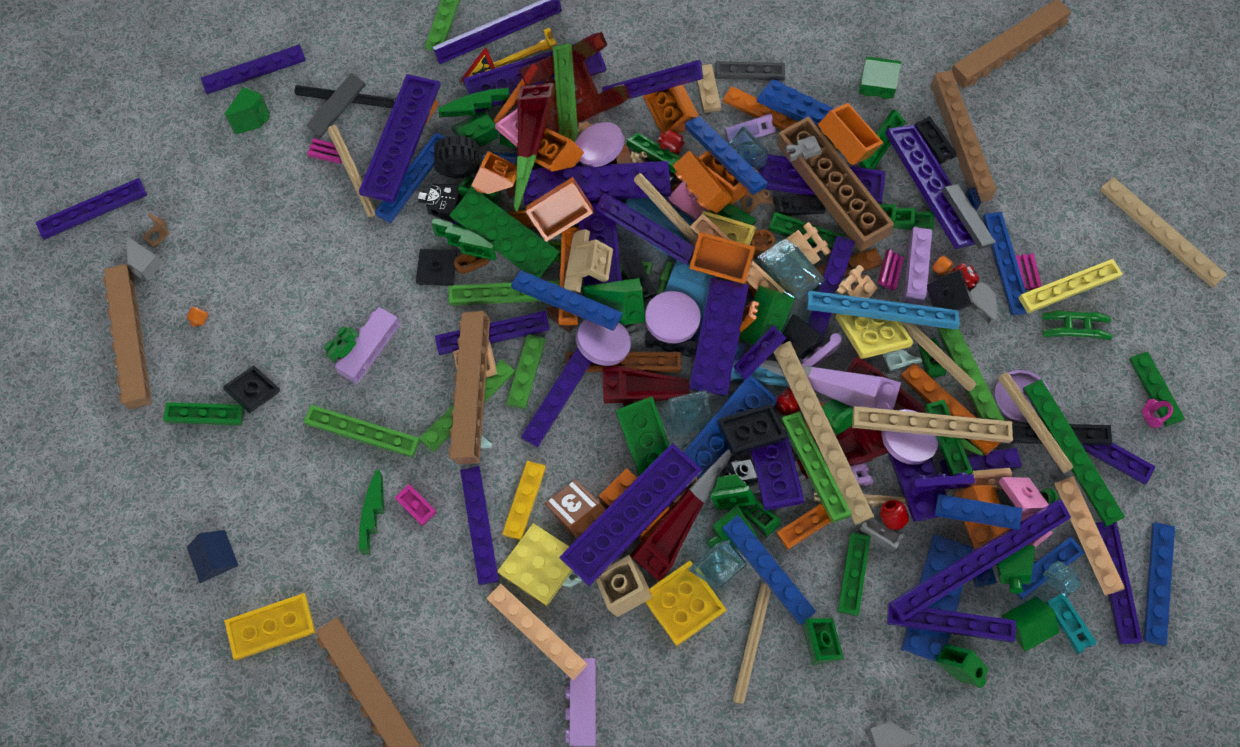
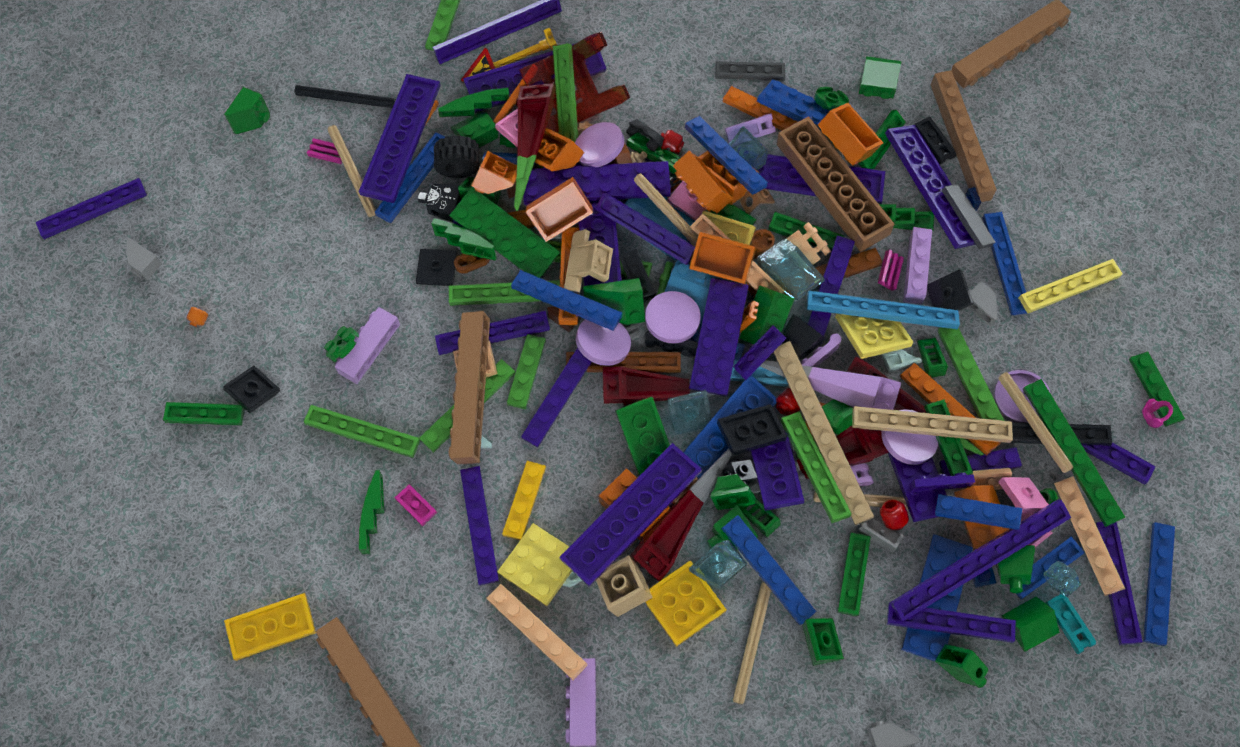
medium nougat brick [103,264,152,409] -> none
medium nougat bracket [142,213,170,247] -> none
dark blue slope [187,530,239,583] -> none
dark purple plate [201,44,306,94] -> none
dark grey tile [306,73,366,137] -> none
dark orange slope [545,479,606,541] -> none
dark purple plate [602,60,703,105] -> none
orange slope [643,85,699,134] -> none
tan plate [697,64,721,113] -> none
black plate [773,195,826,216] -> none
orange plate [776,503,831,551] -> none
light grey plate [785,136,821,161] -> none
light nougat plate [836,265,878,299] -> none
tan axle [901,322,976,391] -> none
orange piece [932,255,953,277] -> none
red head [953,263,979,291] -> none
dark pink tile [1015,253,1042,290] -> none
green piece [1042,310,1113,341] -> none
tan plate [1100,177,1227,288] -> none
none -> black piece [626,119,664,151]
none -> green tile [814,86,849,111]

